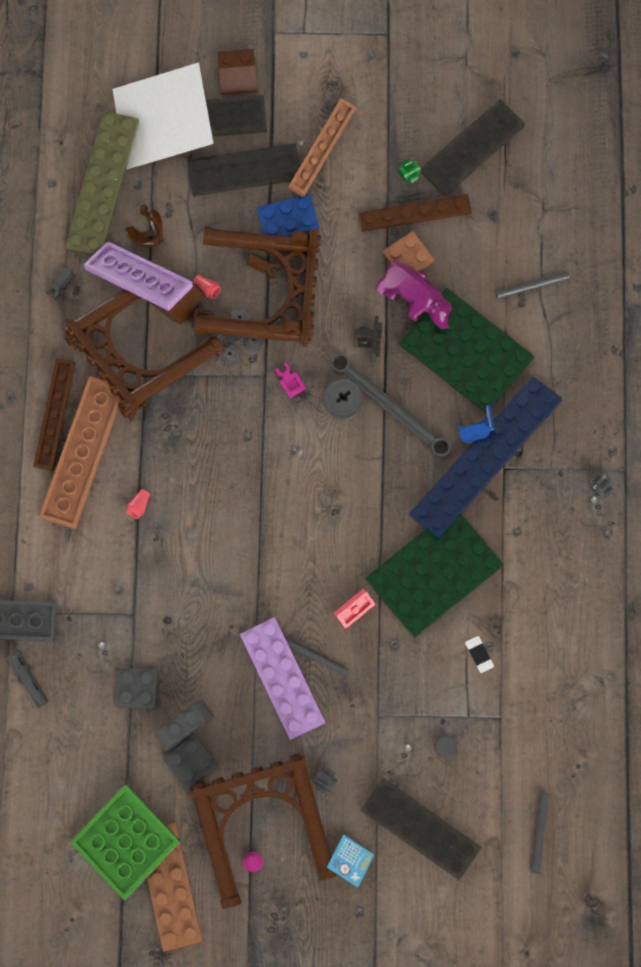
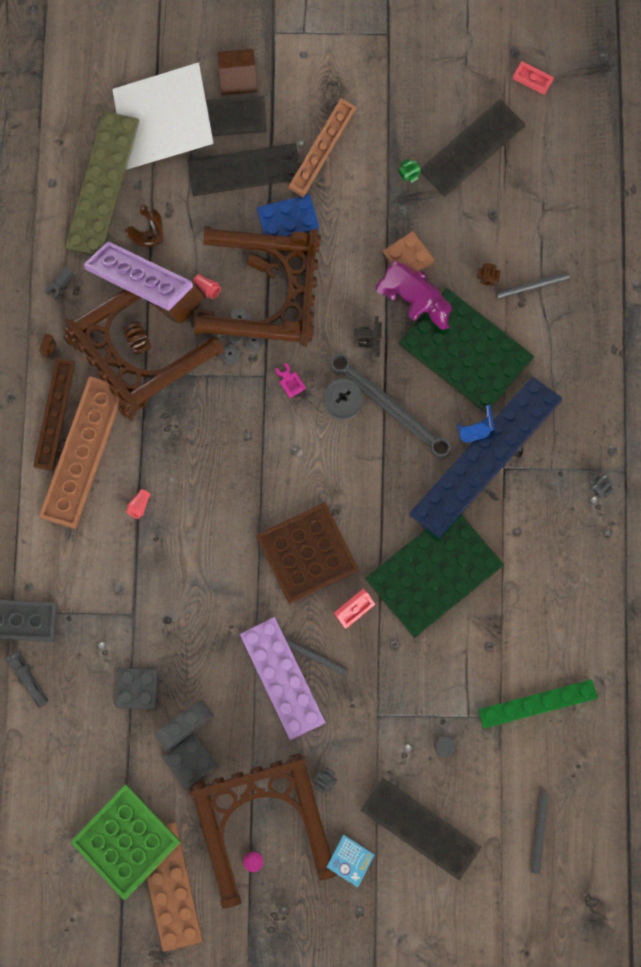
reddish brown plate [359,194,472,232] -> none
sticker [465,636,494,673] -> none
none -> reddish brown plate [39,334,56,358]
none -> reddish brown gear [123,321,151,355]
none -> reddish brown plate [256,502,359,605]
none -> reddish brown gear [477,263,500,286]
none -> green plate [478,680,598,729]
none -> coral plate [513,61,554,95]

